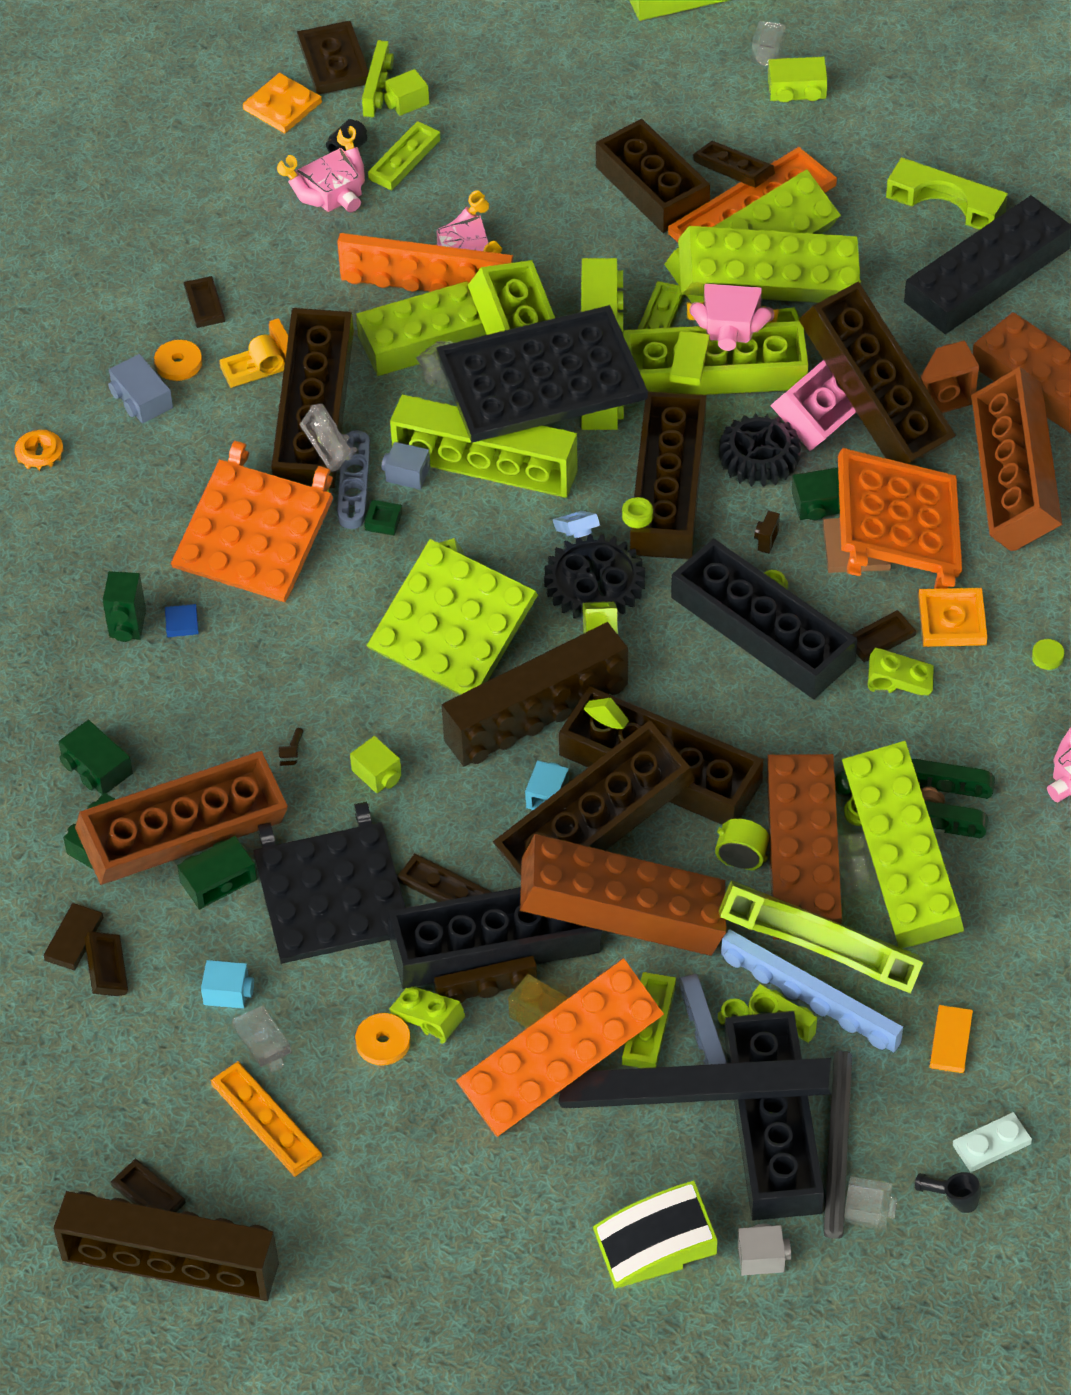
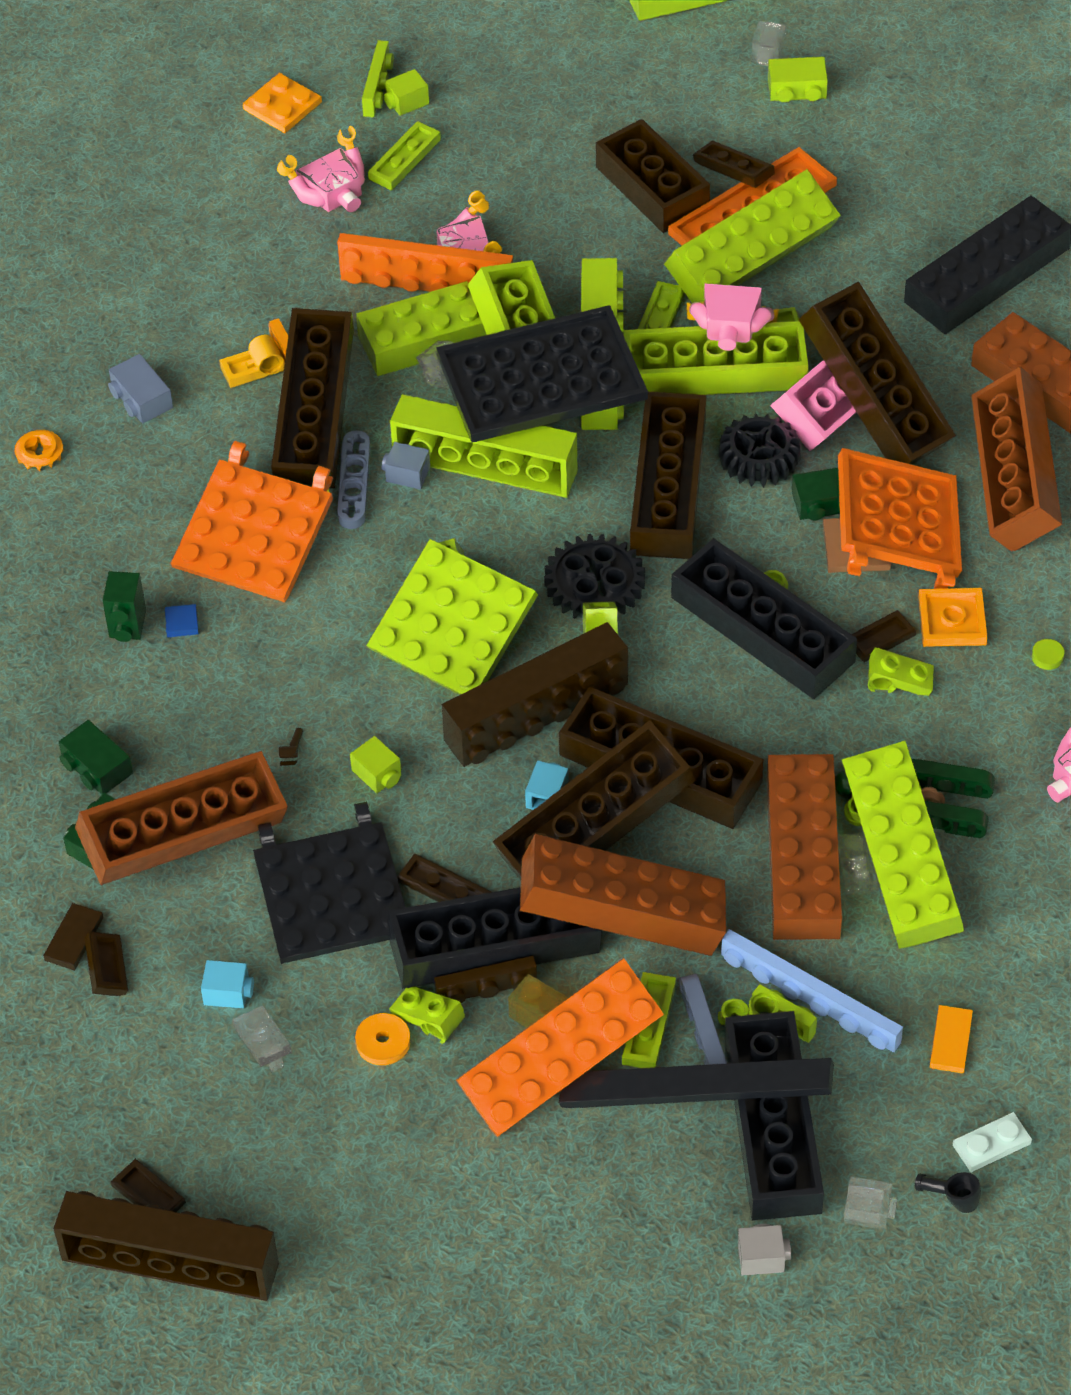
light orange piece [154,340,202,381] -> none
dark green brick [177,836,257,910] -> none
dark brown tile [184,276,225,328] -> none
light orange tile [211,1061,322,1177] -> none
dark brown plate [297,20,369,95] -> none
clear plate [300,404,357,472] -> none
black brick [326,119,367,153] -> none
dark green plate [364,500,402,536] -> none
light blue plate [553,511,600,538] -> none
lime tile [584,698,629,729] -> none
slope [593,1180,717,1289] -> none
lime tile [622,497,653,528] -> none
lime tile [670,331,710,386] -> none
lime brick [678,226,861,303] -> none
lime piece [715,819,770,871] -> none
lime arch [718,880,924,994] -> none
dark brown plate [754,510,780,554] -> none
dark grey axle [824,1051,852,1239] -> none
lime arch [886,157,1008,230] -> none
dark orange slope [920,340,979,413] -> none

